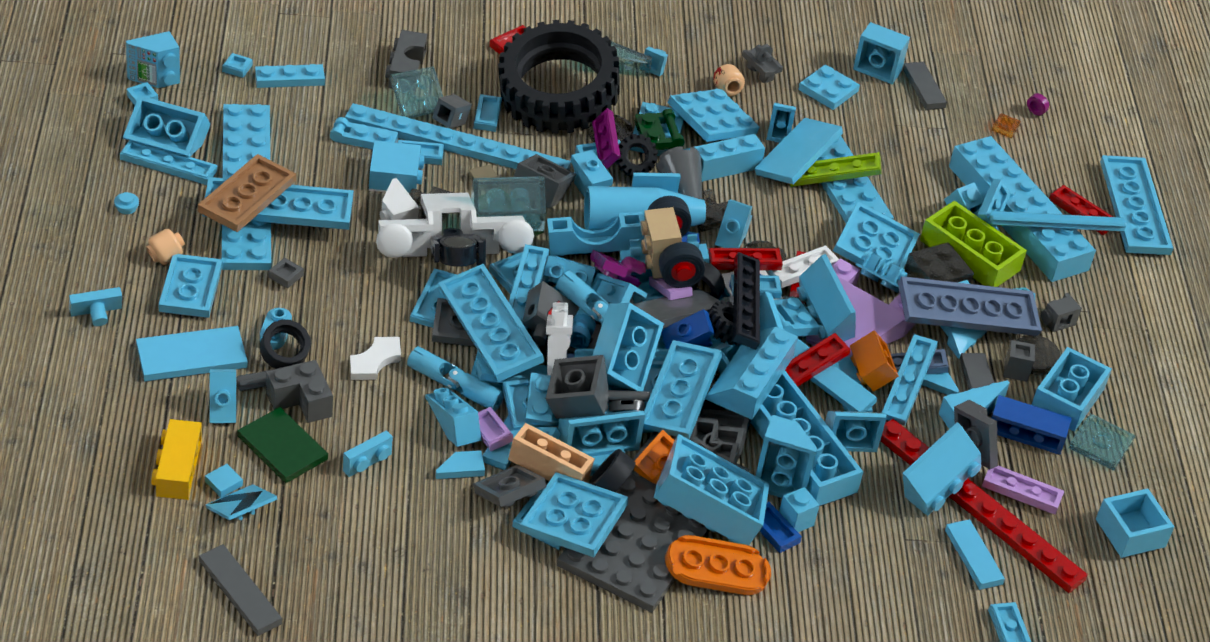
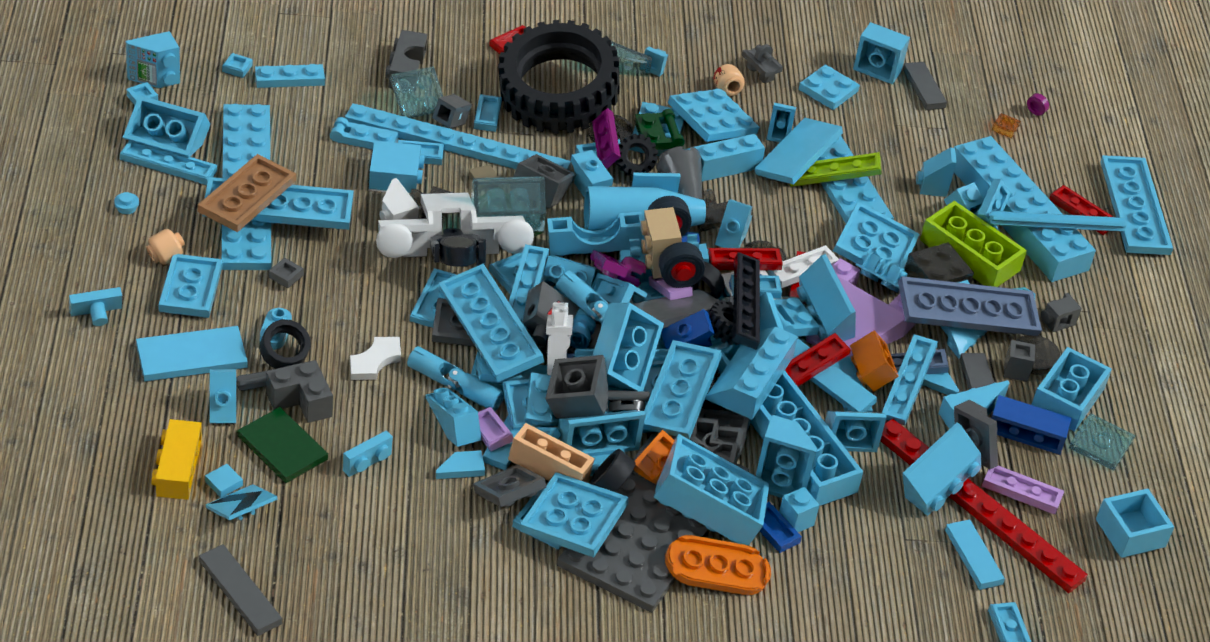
none -> medium azure slope [916,147,957,197]

